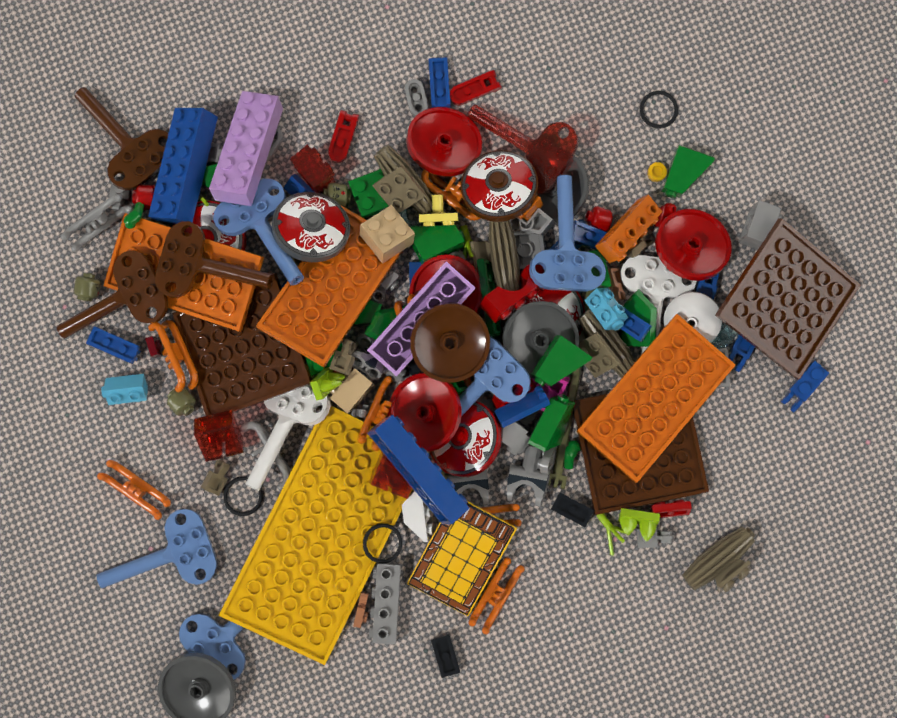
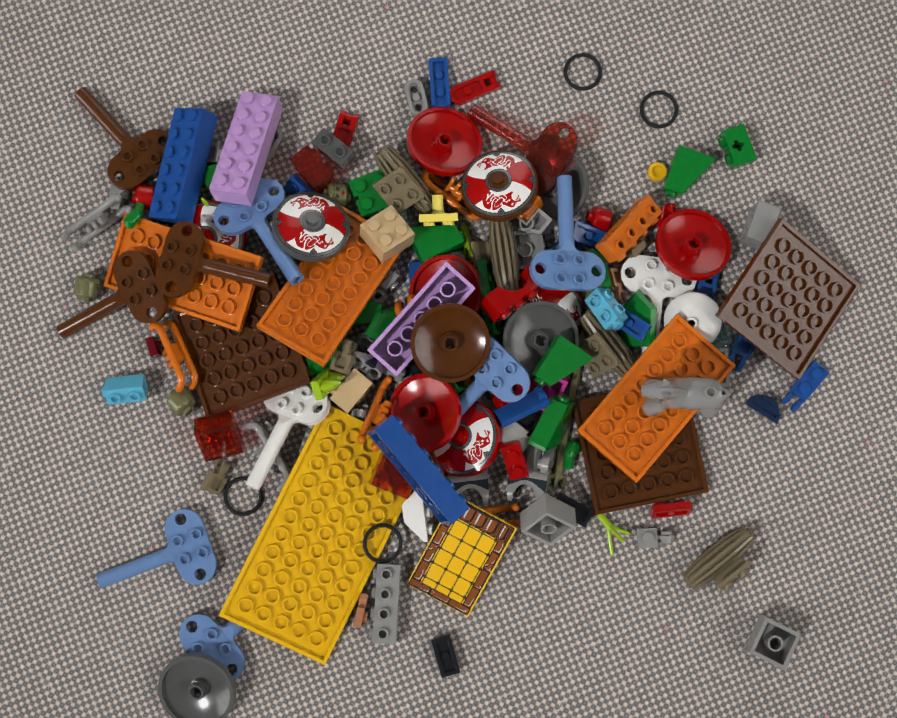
blue hinge [86,326,141,364] -> none
orange piece [97,460,171,520] -> none
orange piece [468,557,525,635] -> none
lime tile [618,508,660,542] -> none
none -> dark grey brick [312,128,355,171]
none -> red plate [500,440,529,480]
none -> light grey brick [520,493,577,546]
none -> black piece [563,53,602,91]
none -> light grey animal [641,377,731,418]
none -> green brick [718,124,757,171]
none -> dark blue plate [743,395,780,424]
none -> light grey brick [744,614,802,670]

